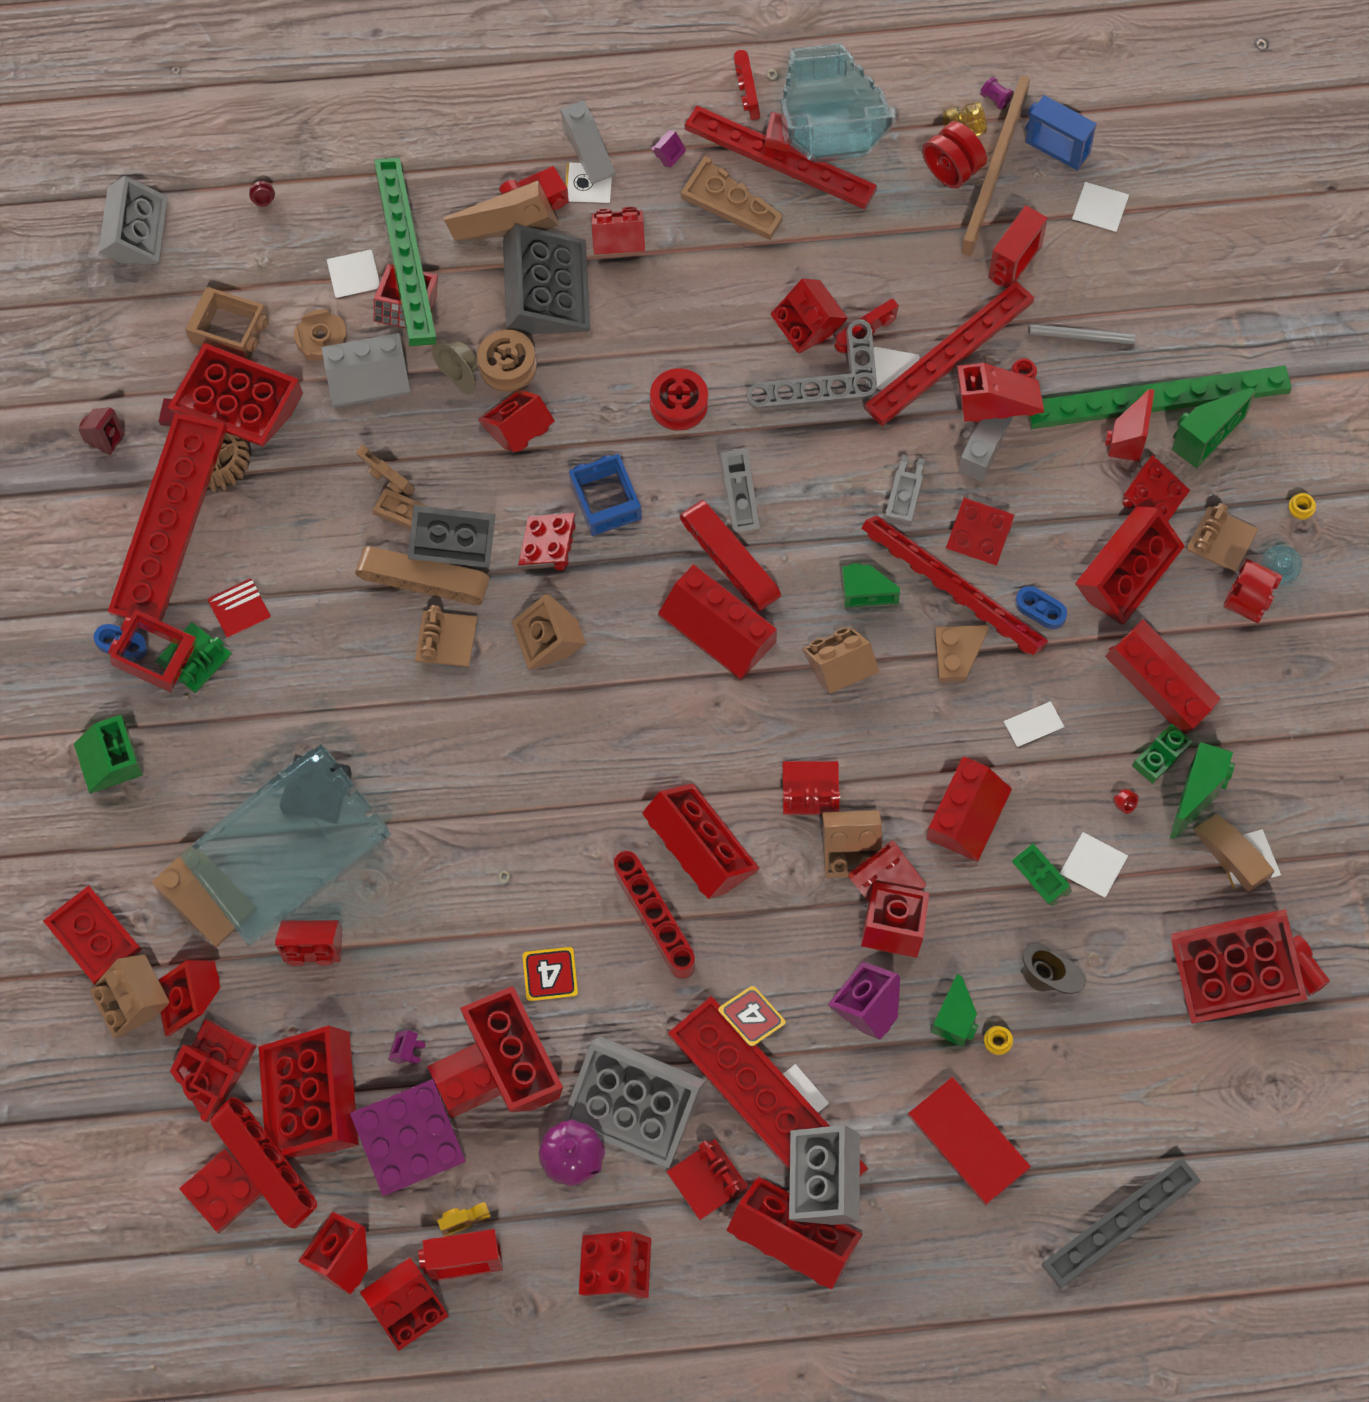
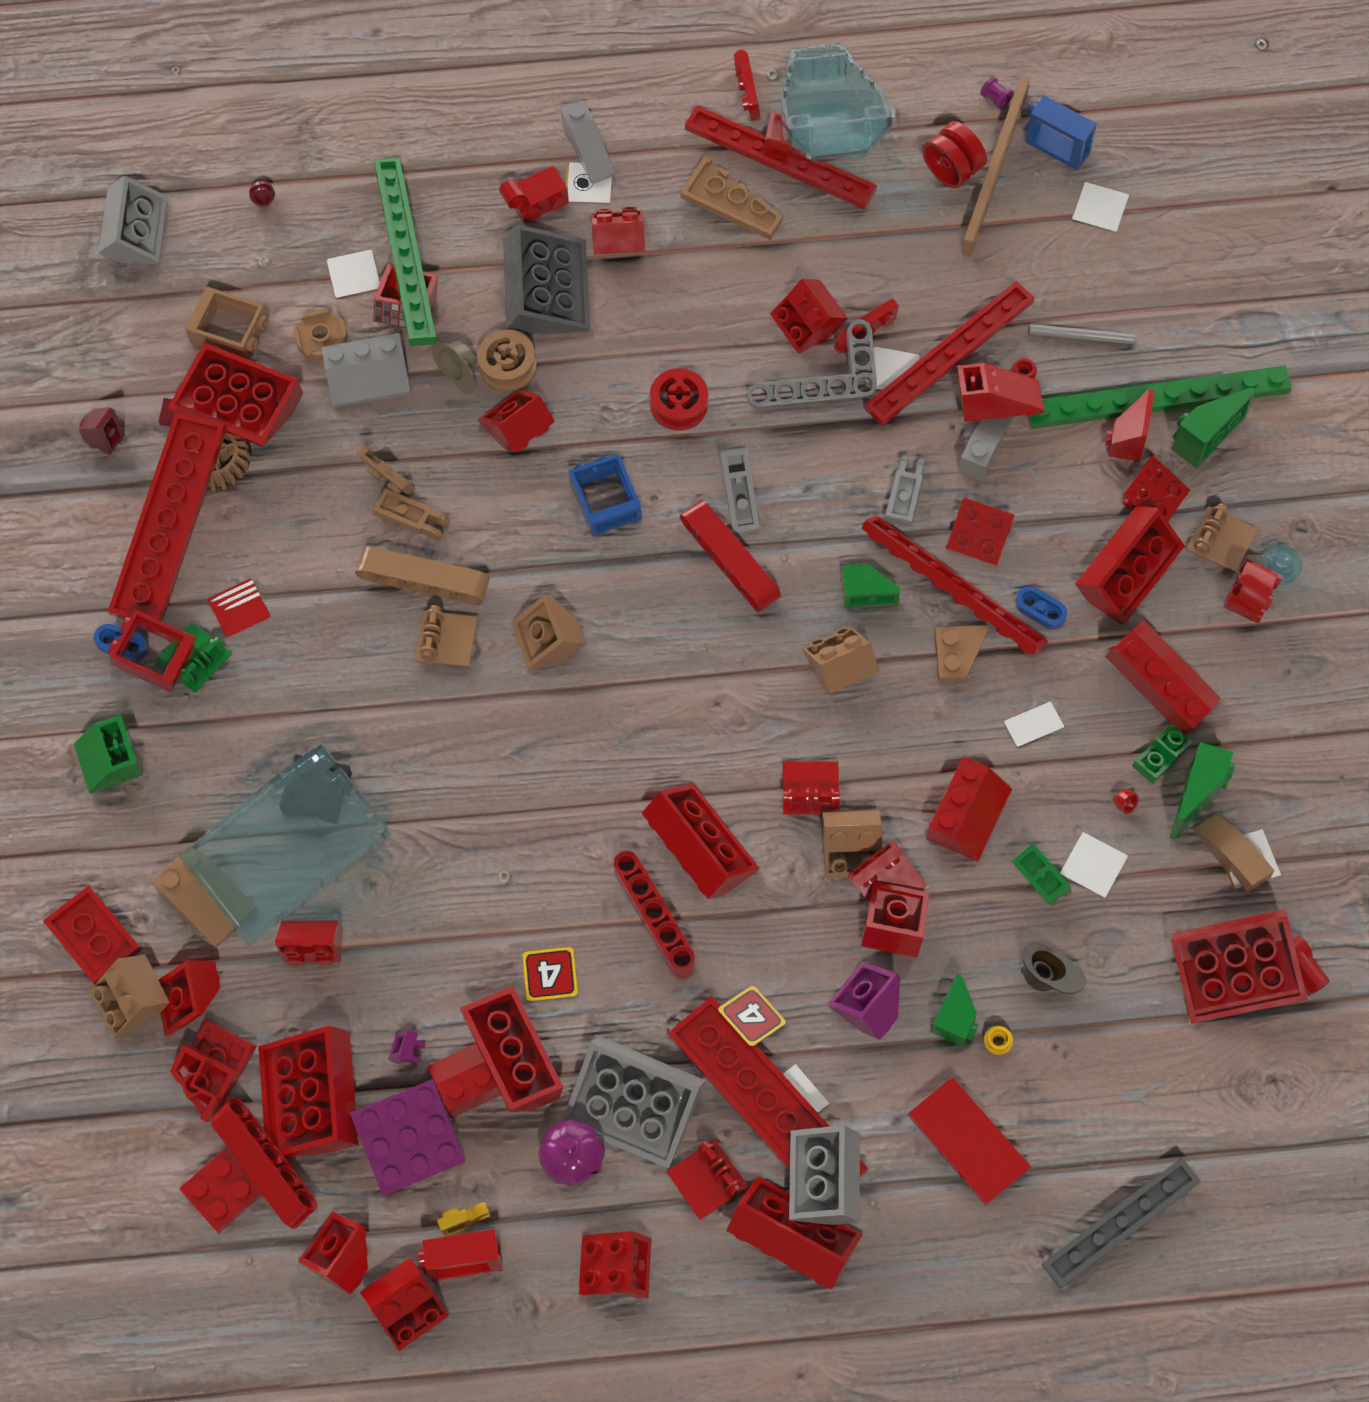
dark grey slope [408,505,496,568] -> none
medium nougat wedge [444,181,559,241] -> none
hinge [518,513,576,570] -> none
magenta tile [651,130,686,168] -> none
red slope [658,564,777,680] -> none
clear yellow wheel [943,101,987,136] -> none
red window [988,205,1048,288] -> none
yellow plate [1288,493,1316,520] -> none

